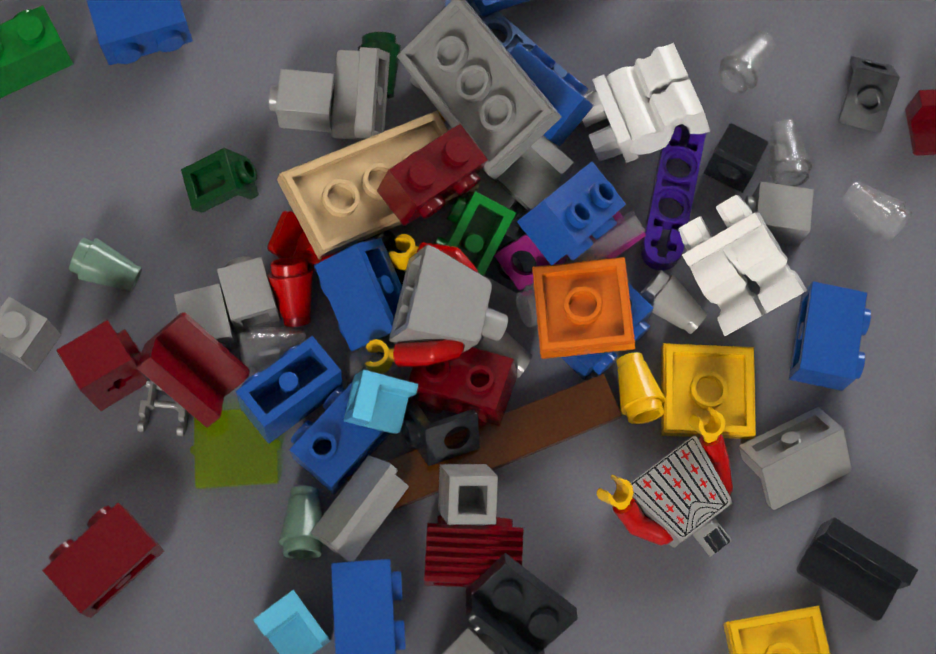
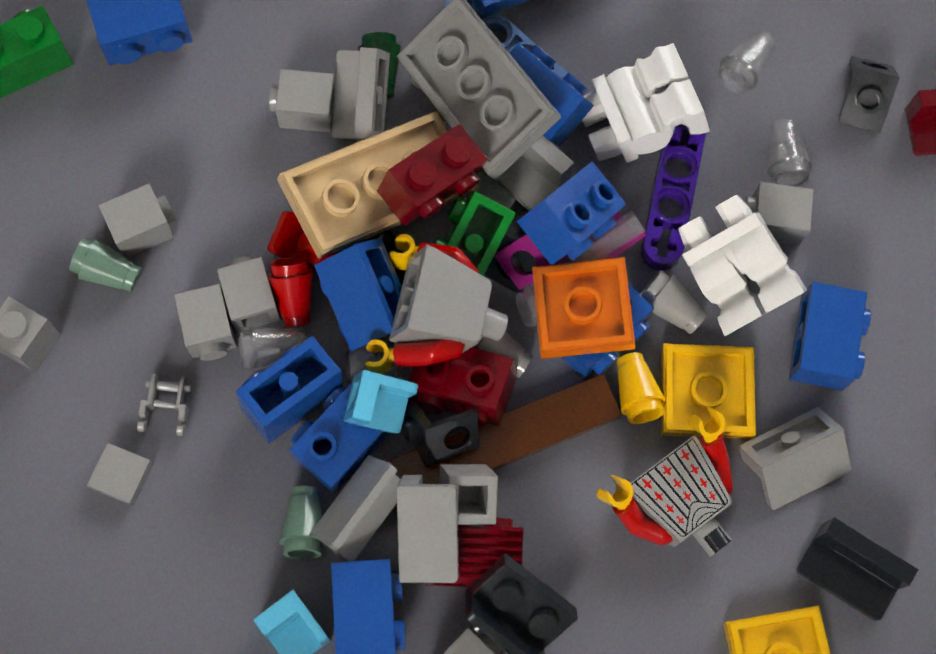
dark red brick [42,502,165,618] -> none
dark red brick [56,320,148,411] -> none
dark red panel [137,312,250,428] -> none
dark green bracket [181,148,259,213] -> none
clear neon green piece [190,409,282,489] -> none
black bracket [704,123,769,193] -> none
clear cone [842,181,912,241] -> none
none -> light grey tile [87,443,153,506]
none -> light grey brick [99,183,176,258]
none -> light grey panel [397,475,459,583]

